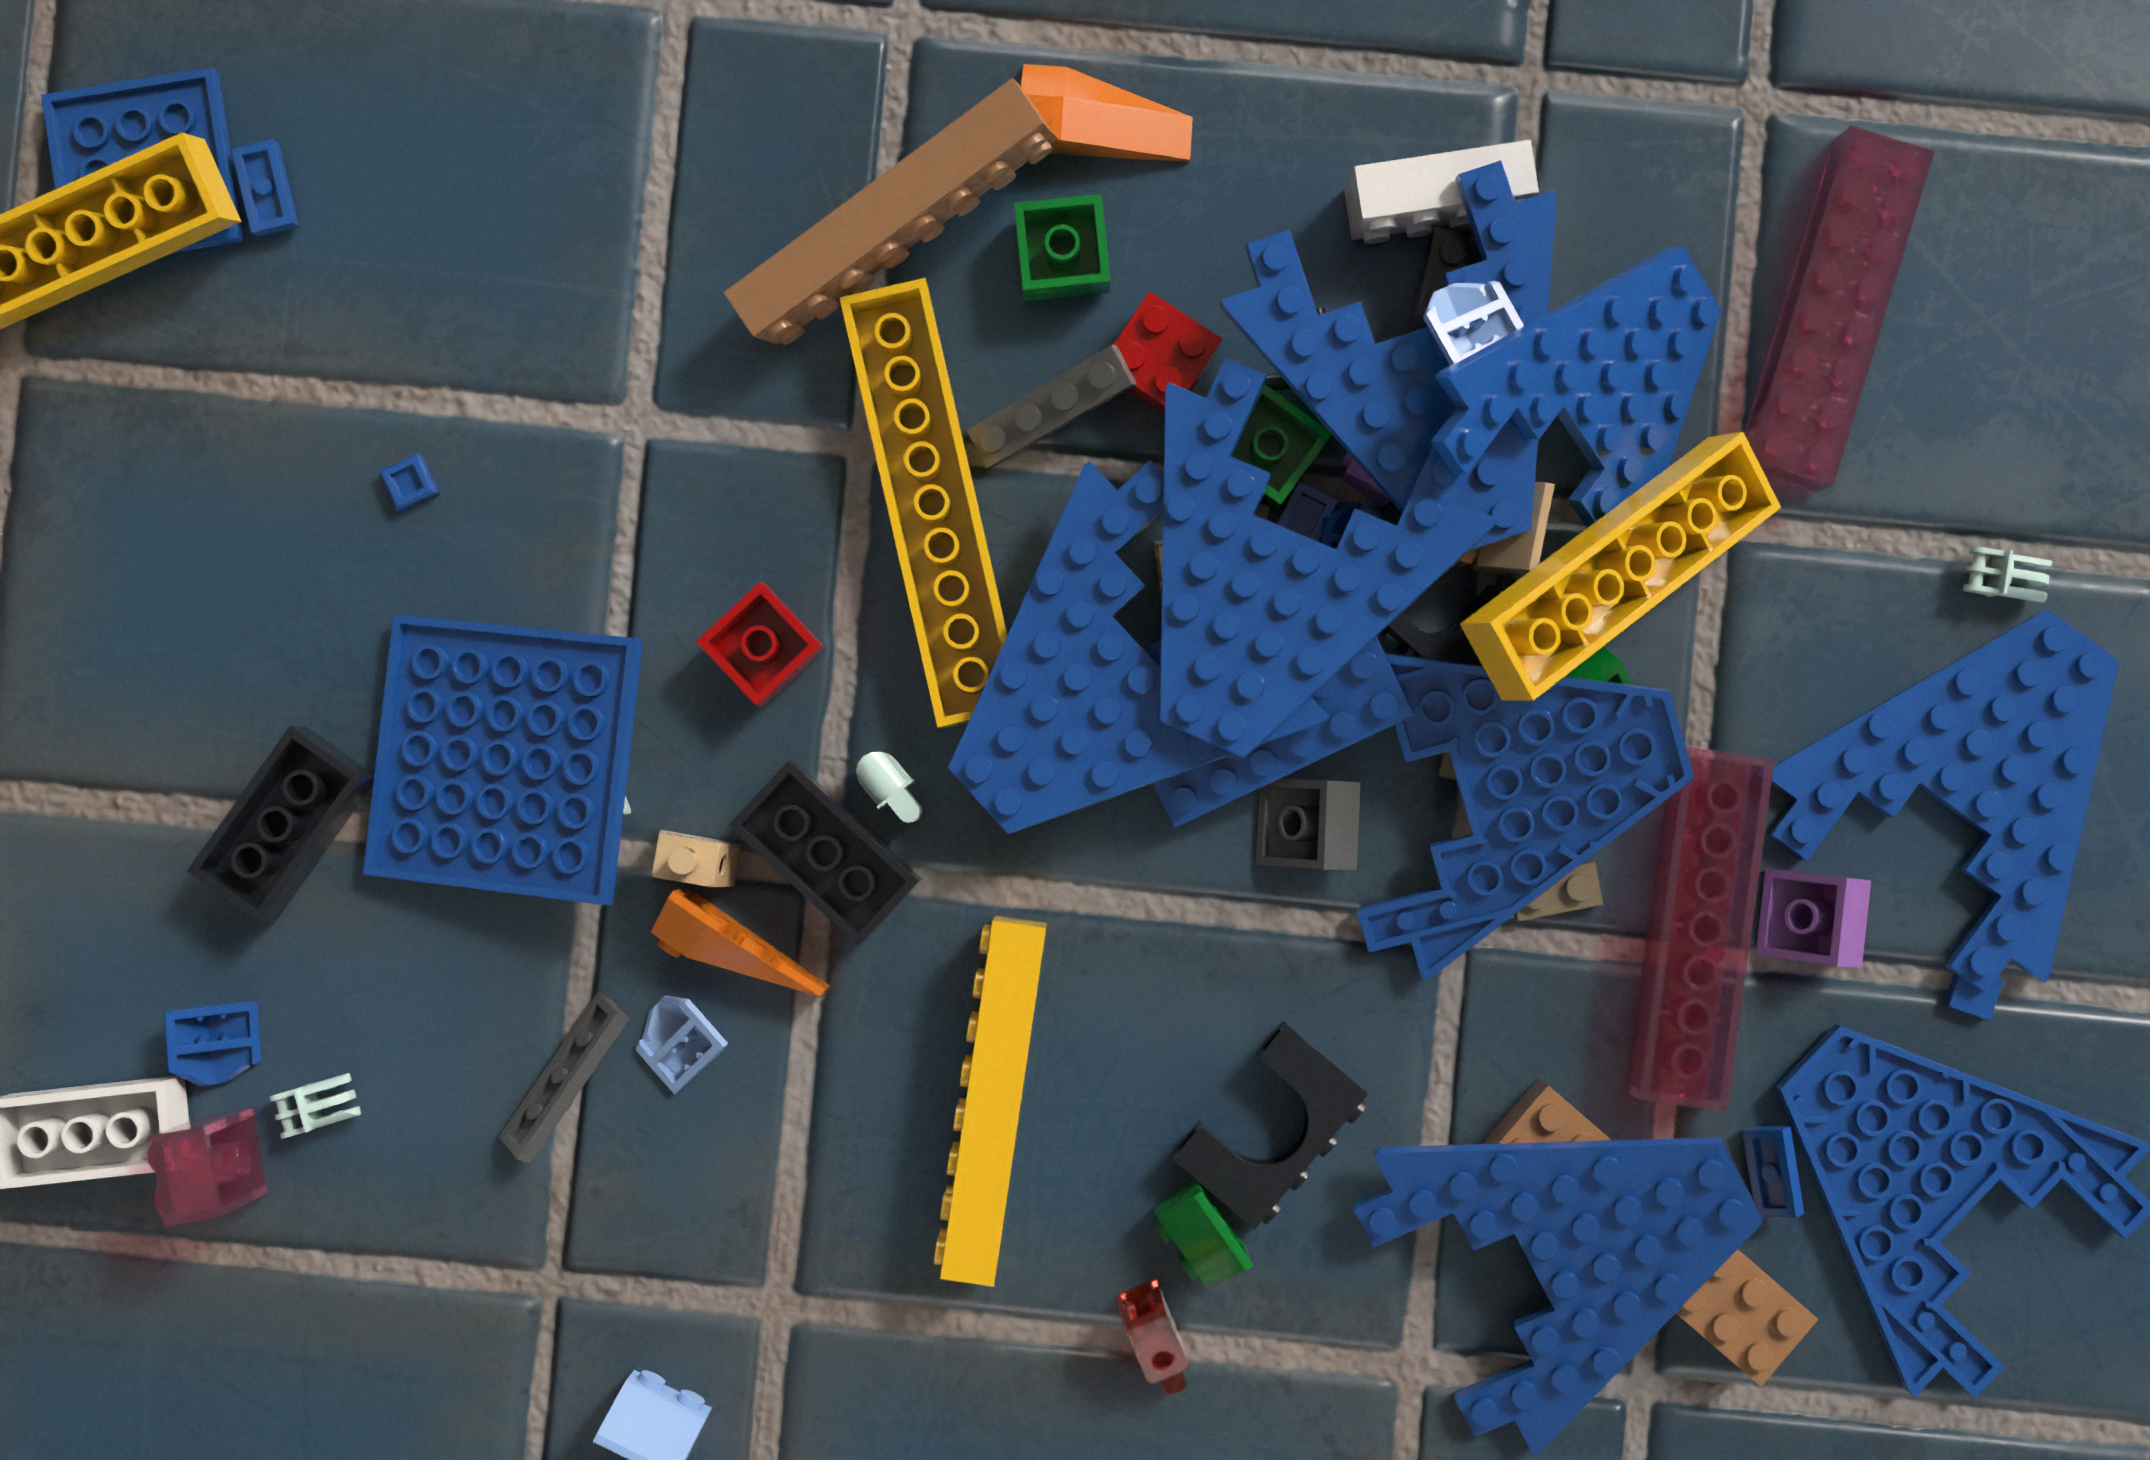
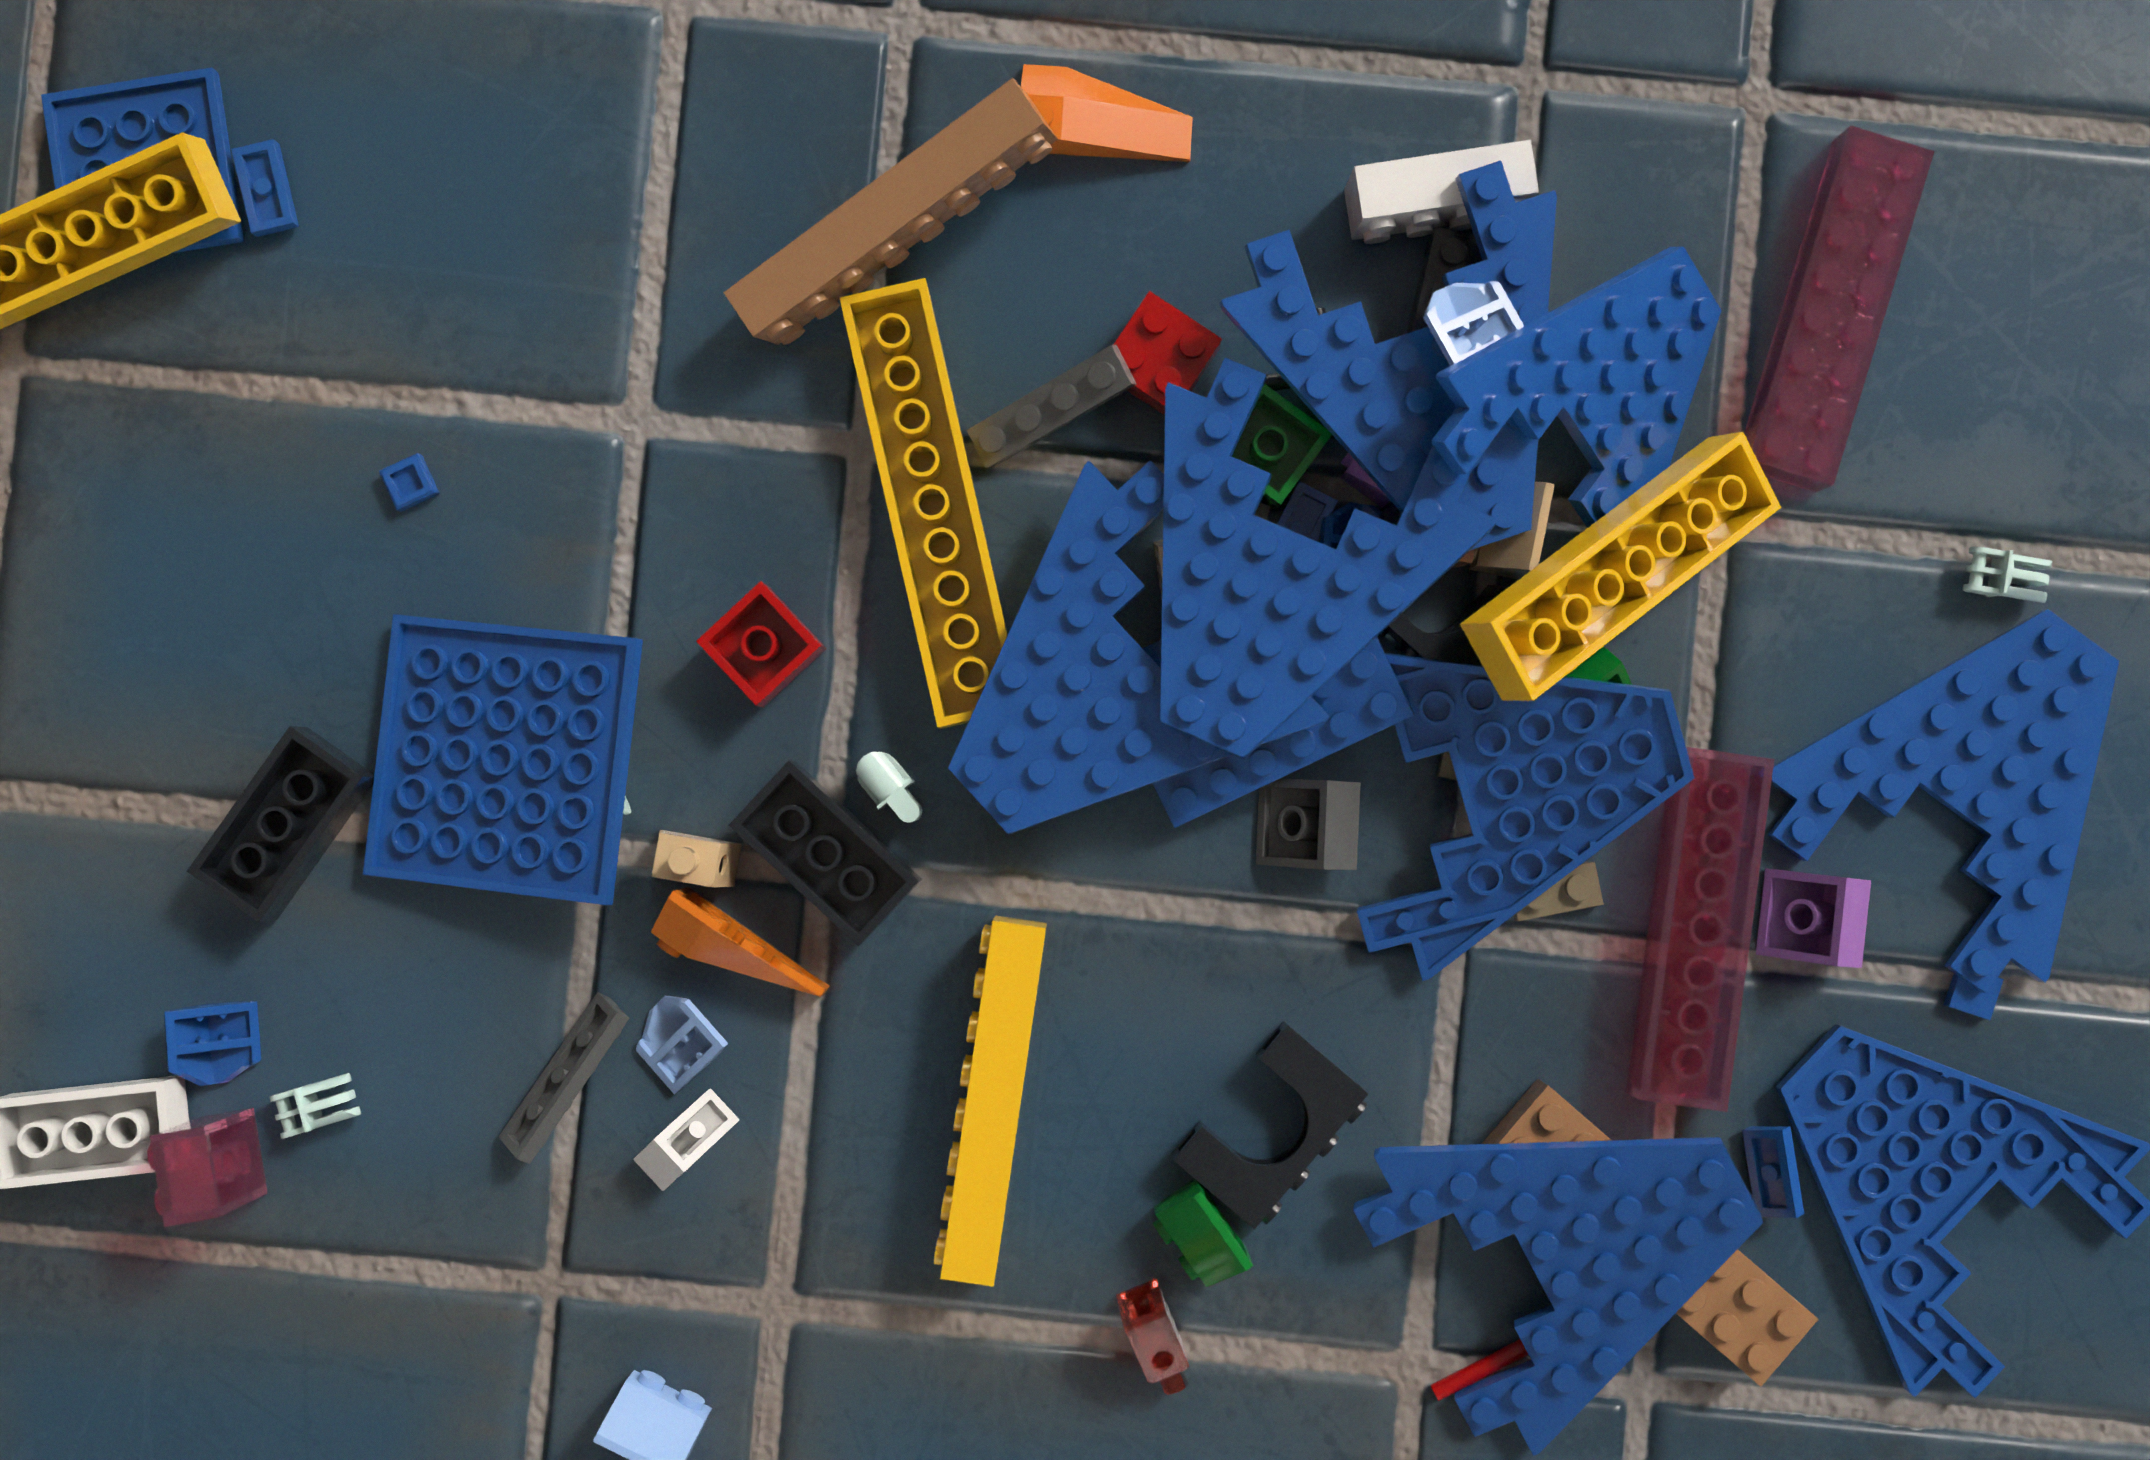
green brick [1014,194,1111,301] -> none
none -> white slope [633,1088,739,1191]
none -> red bar [1430,1339,1529,1401]

